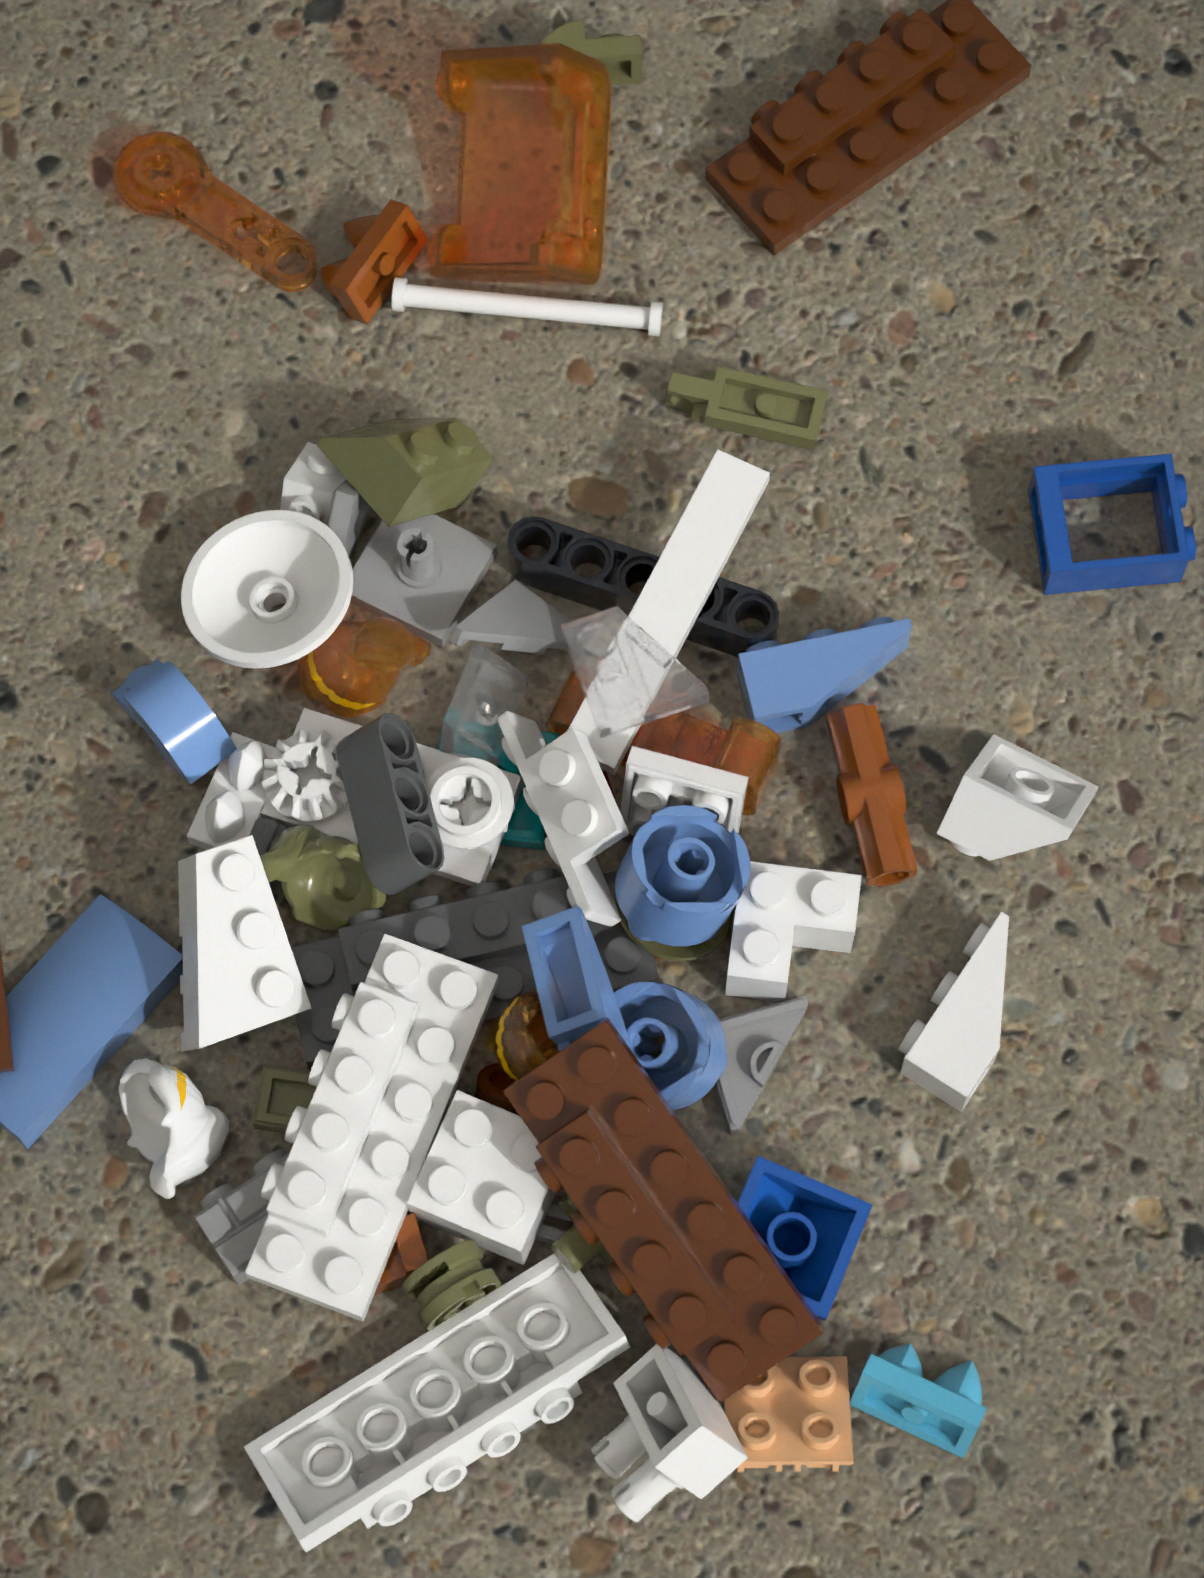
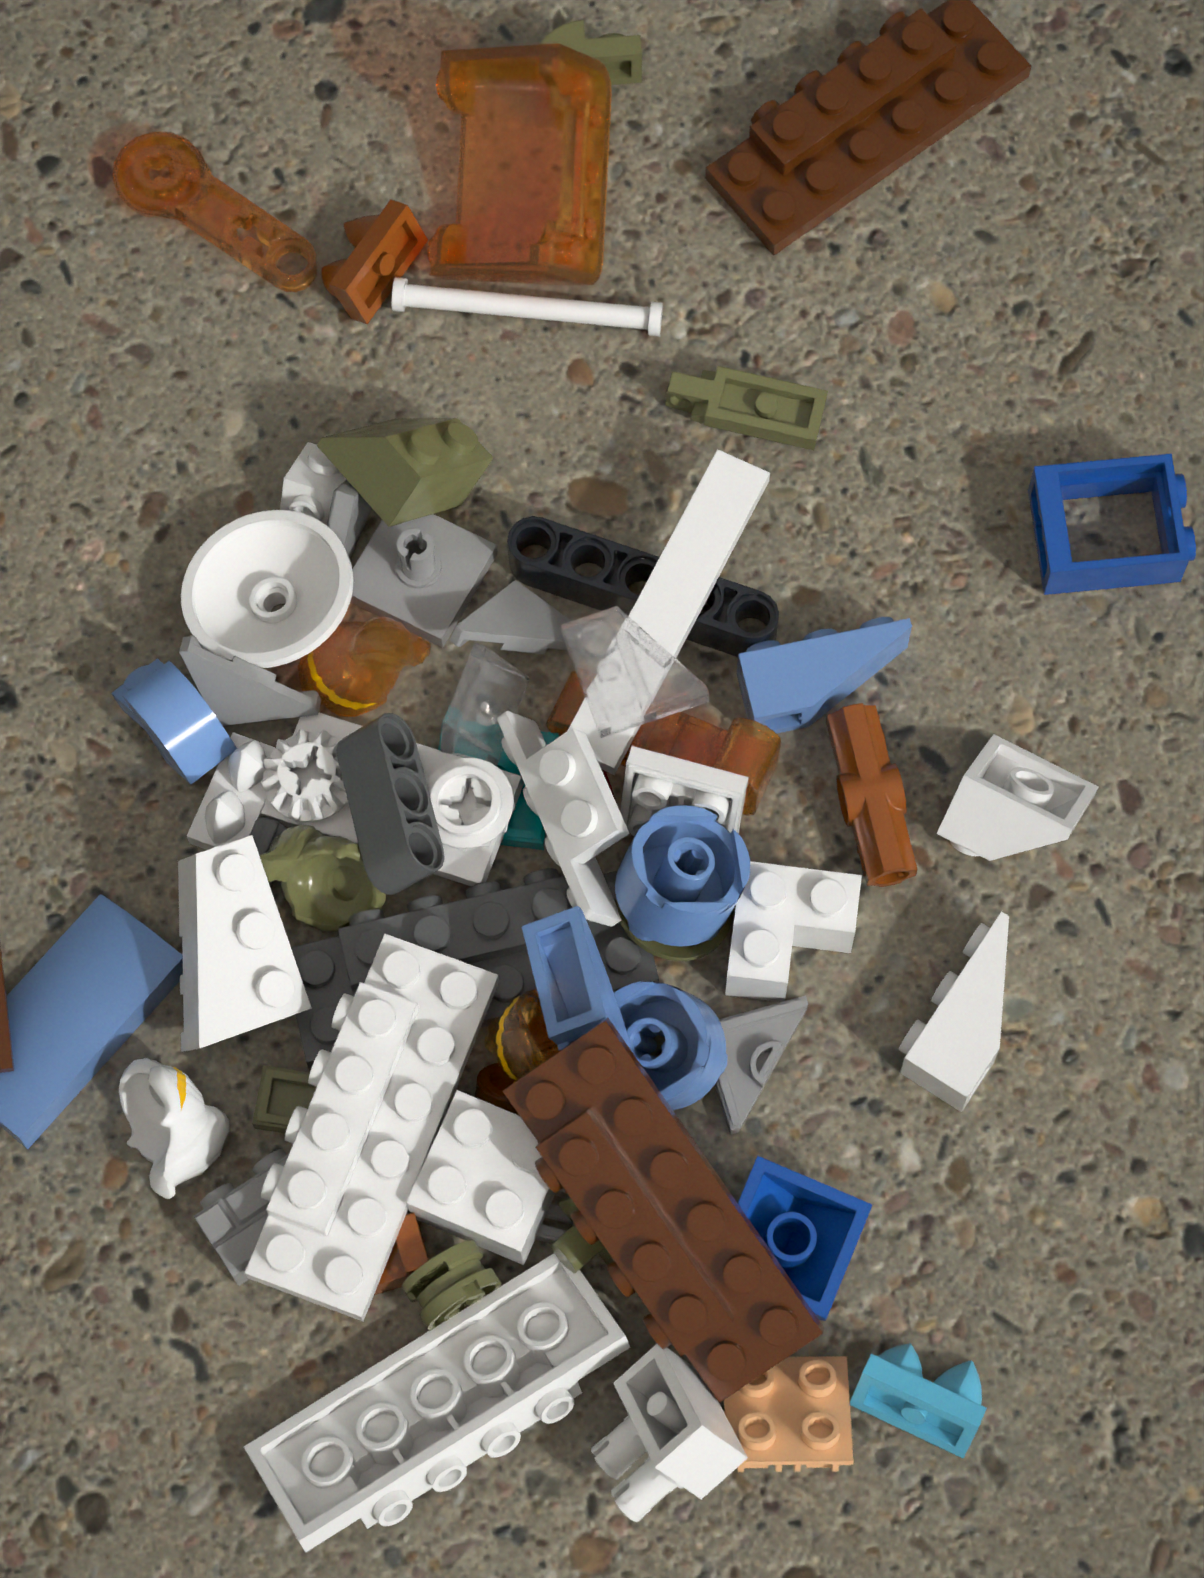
none -> light grey tile [179,635,321,726]

